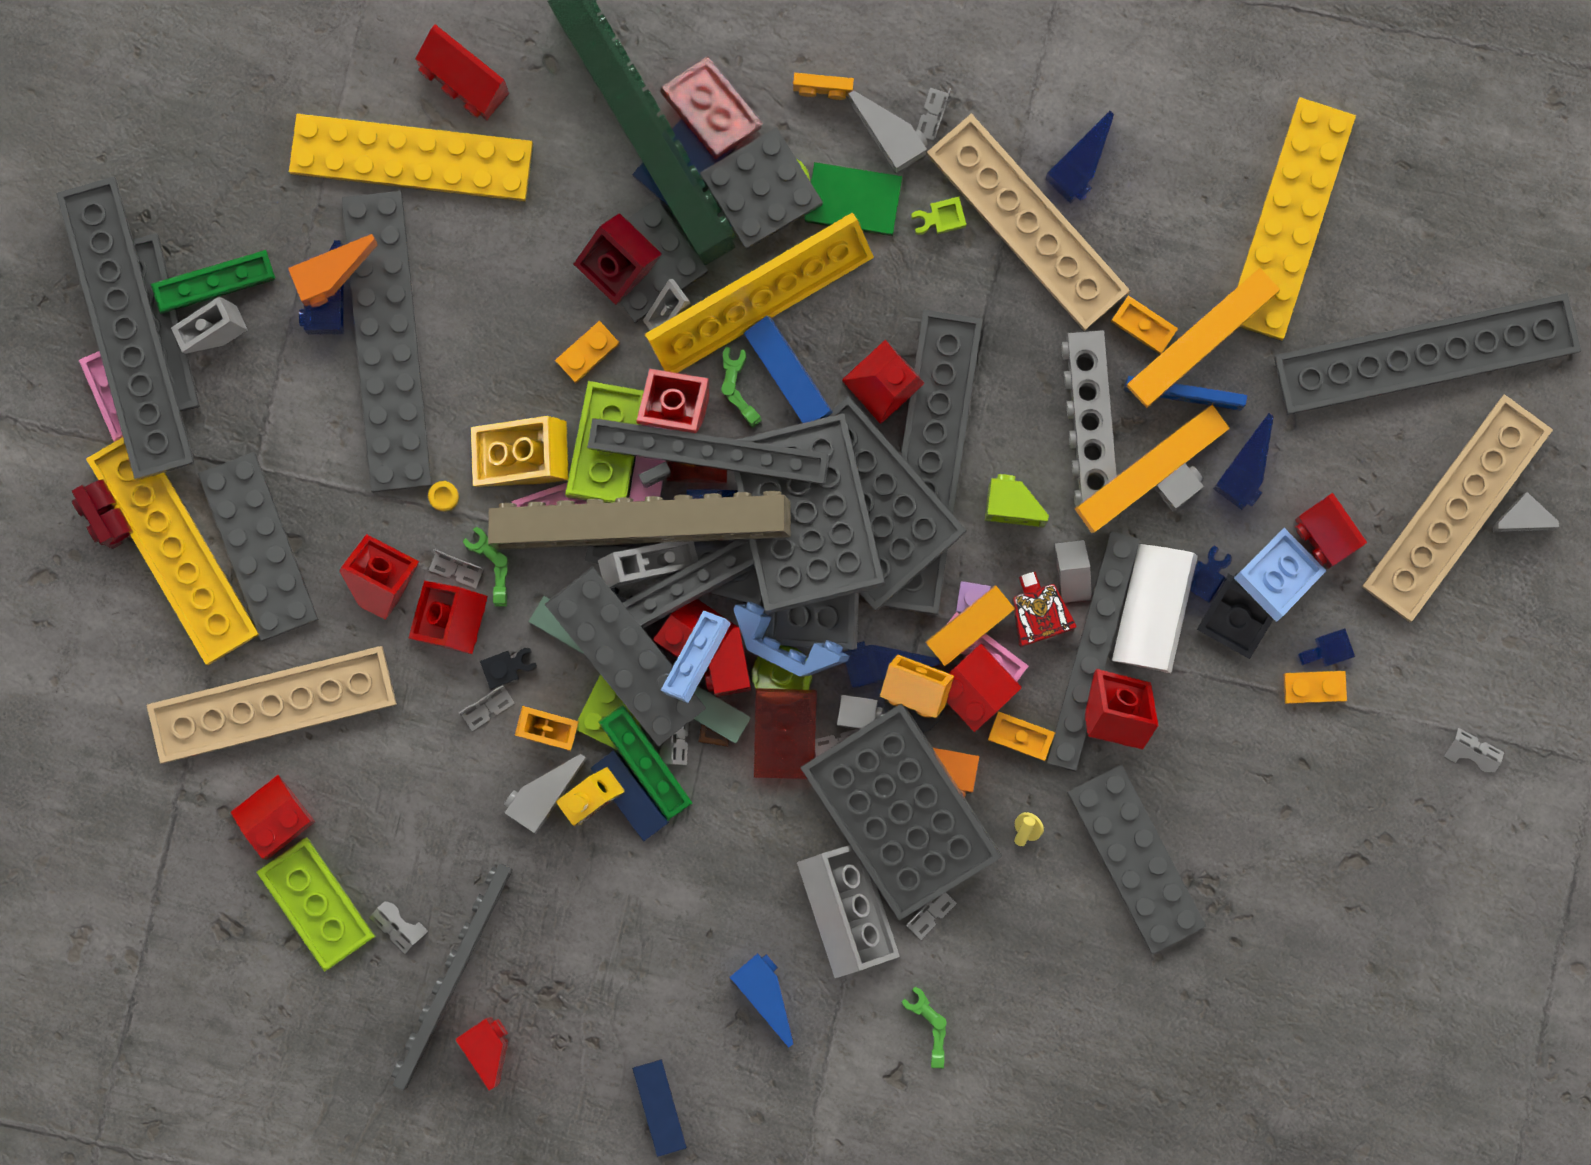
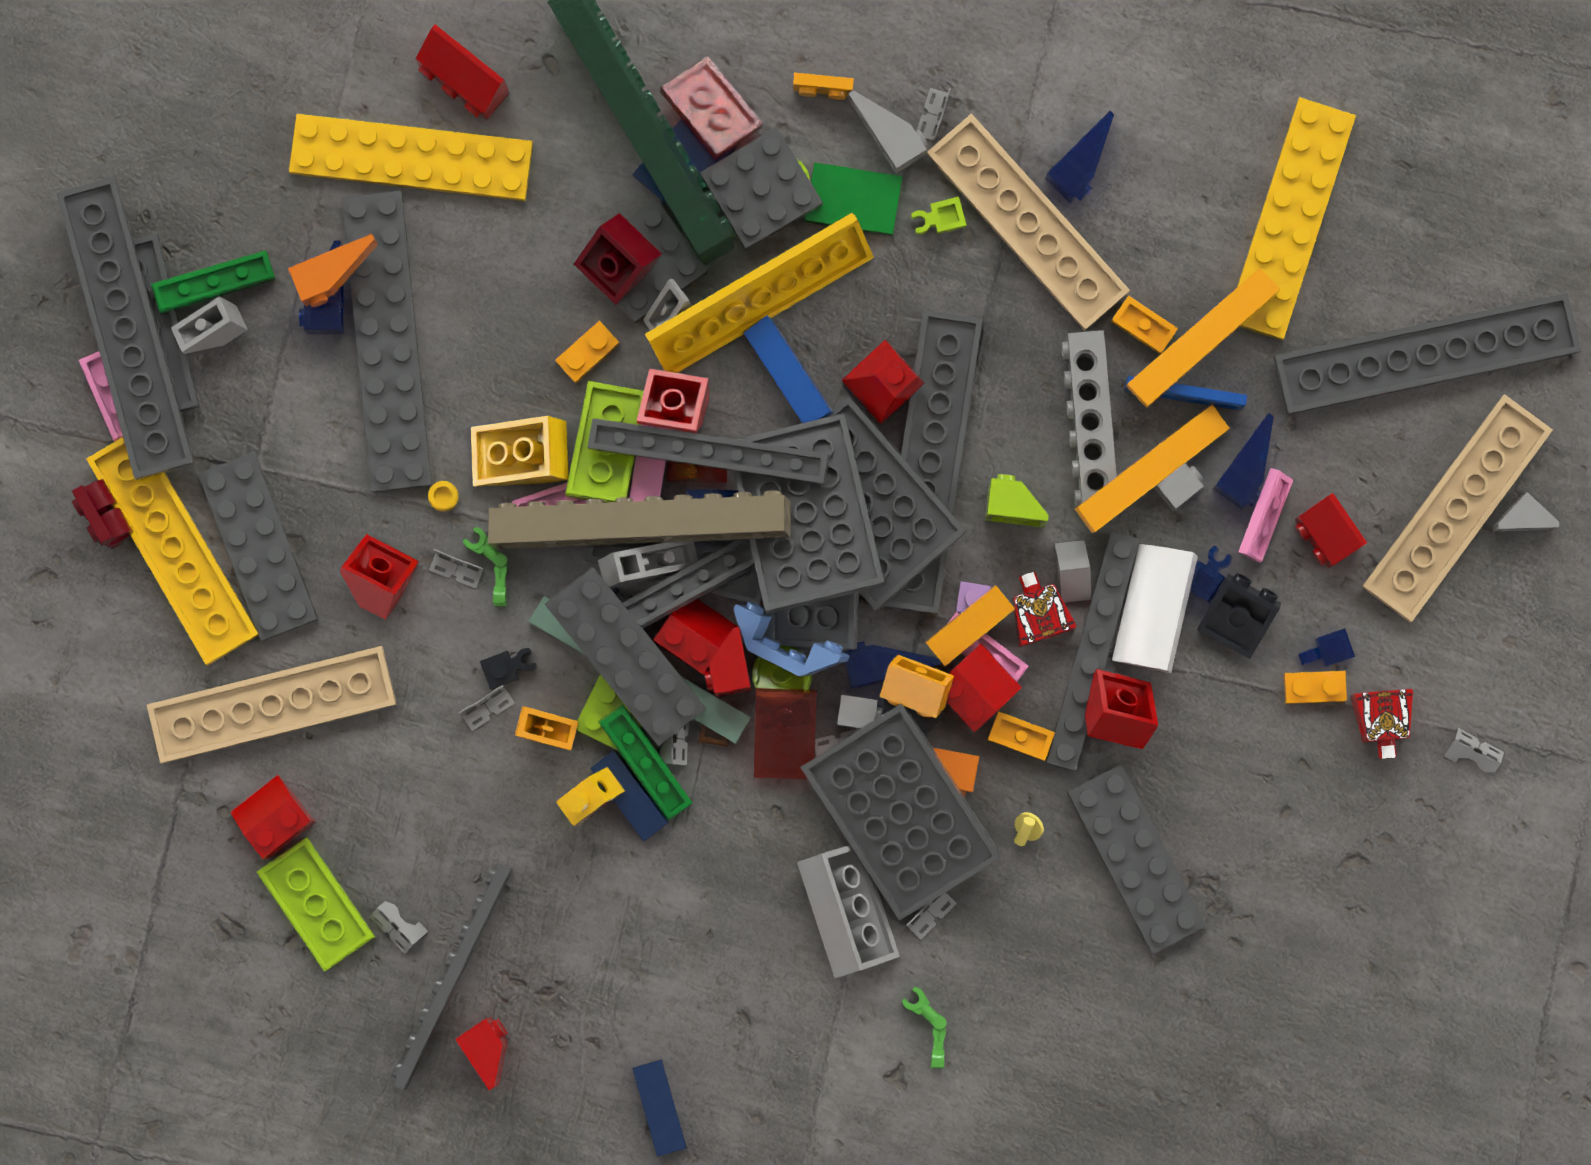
red slope [408,580,488,654] -> none
light grey slope [504,754,588,834] -> none
dark grey tile [639,461,671,488] -> none
light blue tile [661,611,731,703] -> none
bright green piece [721,347,762,428] -> none
blue slope [730,953,794,1048] -> none
light blue plate [1234,528,1326,622] -> none
none -> bright pink tile [1238,468,1293,563]
none -> torso [1351,689,1413,759]

